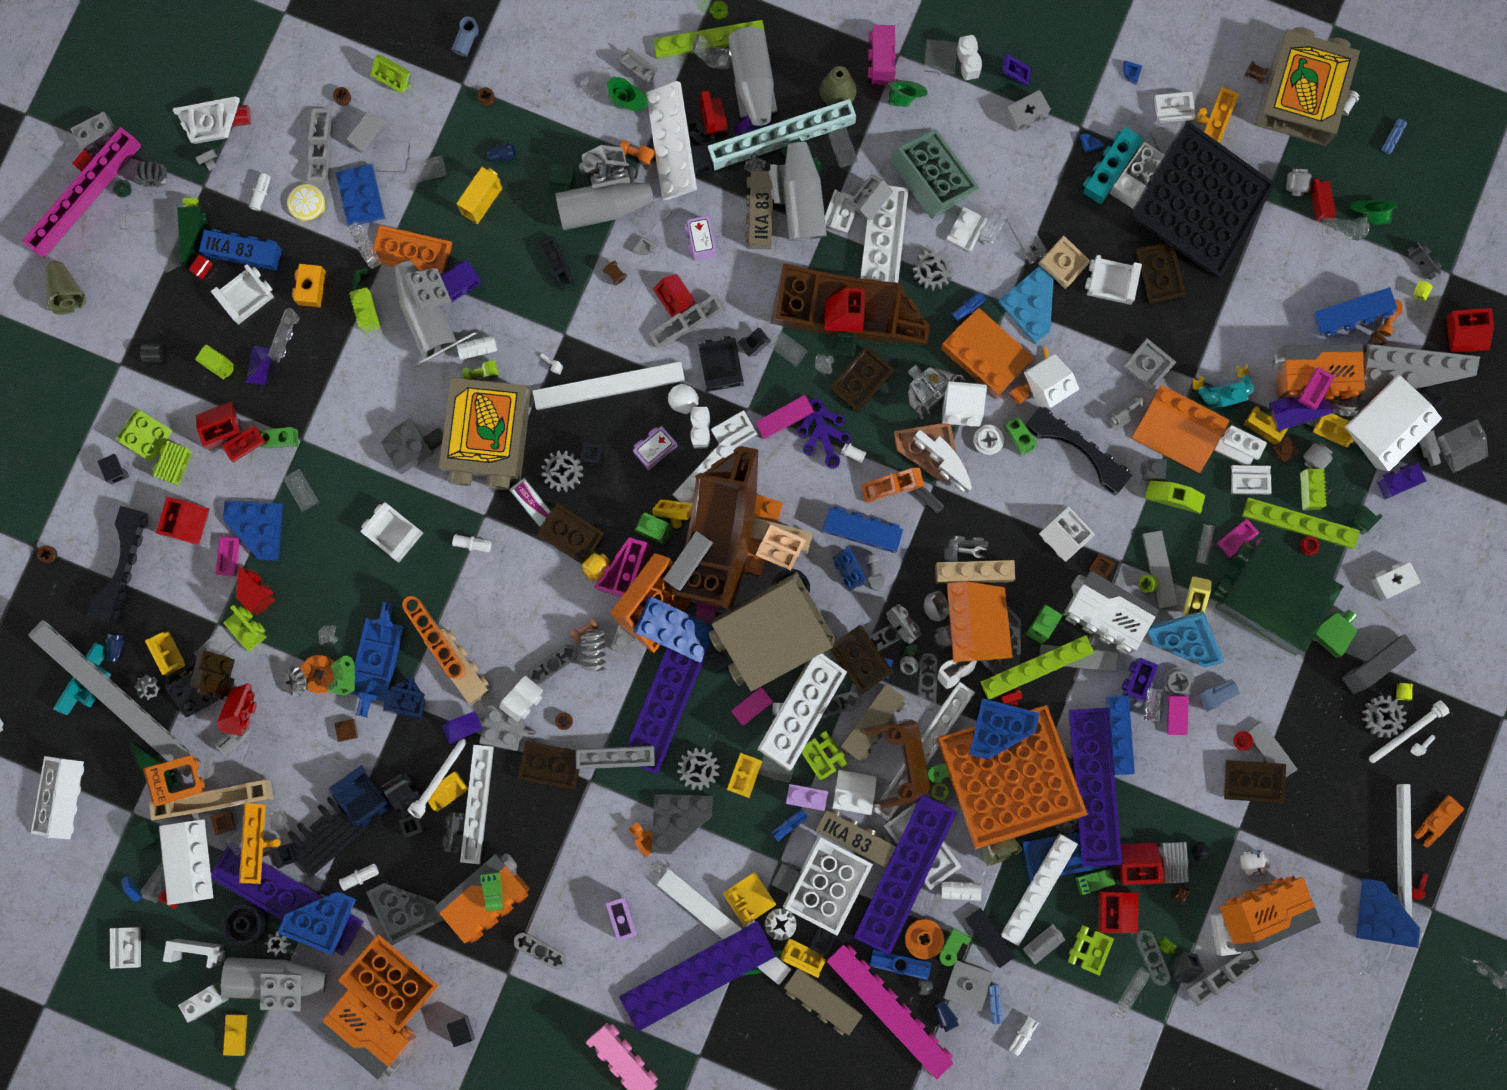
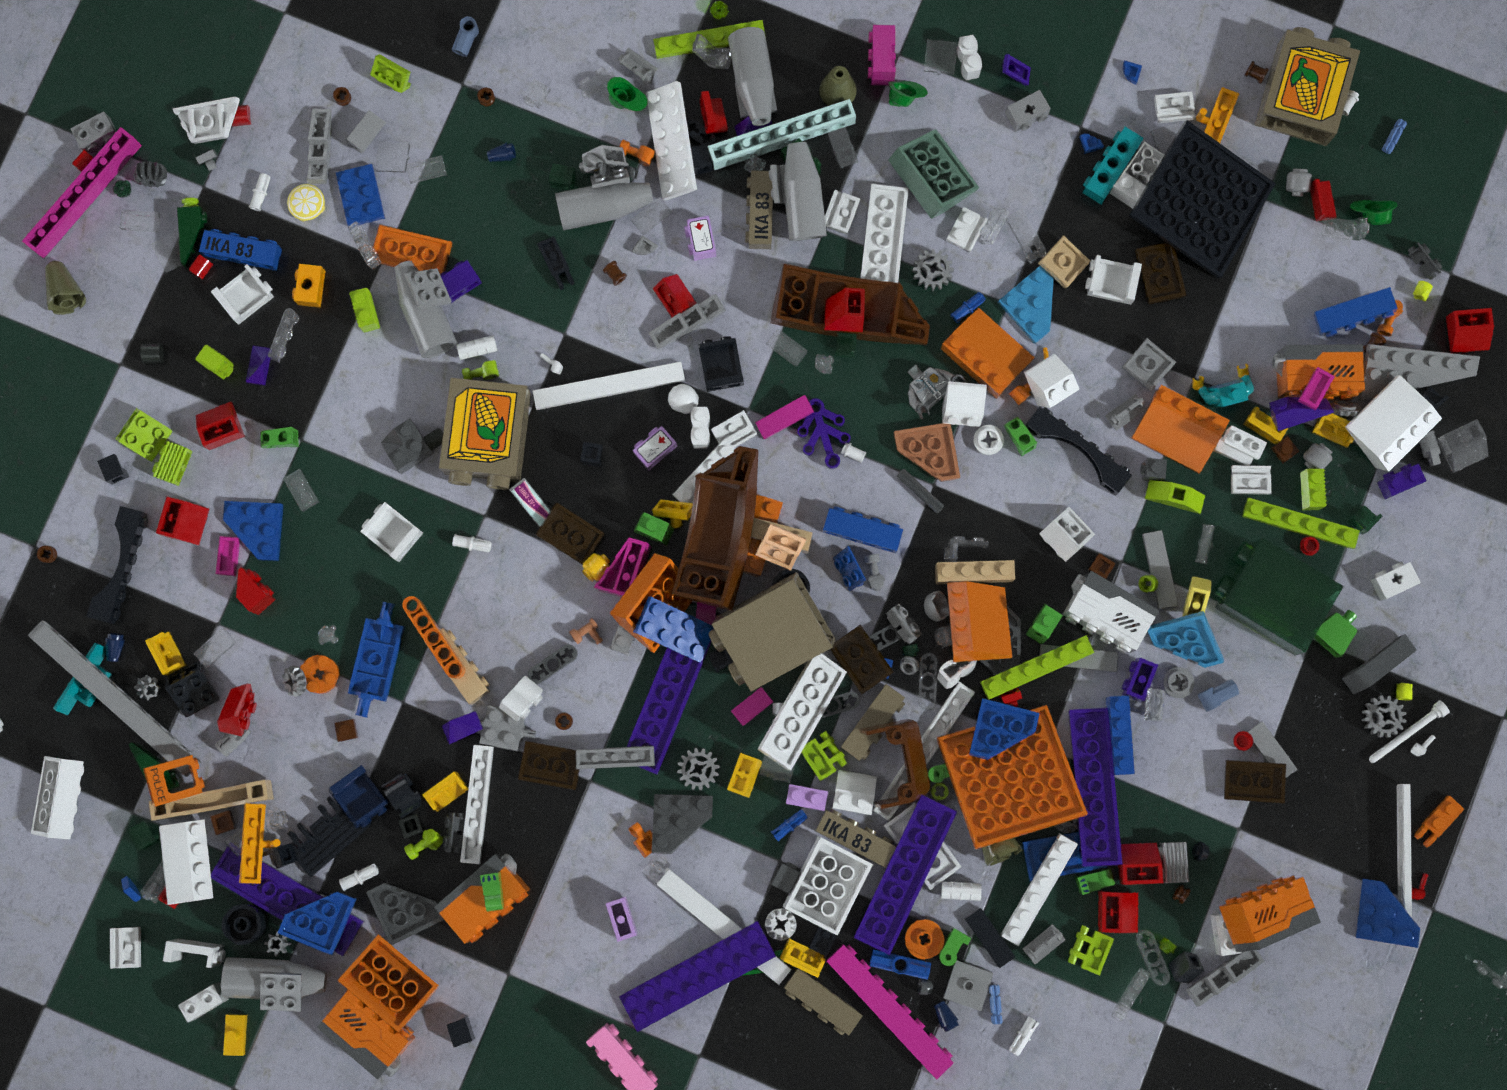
dark brown plate [189,650,235,700] -> none
red panel [222,425,266,463] -> none
lime bracket [223,605,267,652] -> none
bright green leg [328,656,355,696] -> none
dark green bar [353,267,370,290] -> none
dark blue slope [382,675,425,719] -> none
white piece [408,738,467,818] -> none
white sticker [411,333,477,367] -> none
yellow window [456,167,502,225] -> none
light grey beam [514,932,567,970] -> none
light grey gear [542,451,583,492] -> none
light grey piece [580,630,606,671] -> none
light grey tile [663,531,713,591] -> none
yellow hinge [722,872,776,926] -> none
black panel [737,328,771,357] -> none
dark brown plate [829,346,895,413] -> none
light grey hinge [849,174,893,221] -> none
orange slope [861,468,924,503] -> none
white slope [914,430,972,493] -> none
white hand [958,546,987,559] -> none
dark pink tile [1167,695,1189,735] -> none
dark pink tile [1217,518,1259,558] -> none
white head [1240,850,1270,876] -> none
none -> lime leg [404,829,443,860]

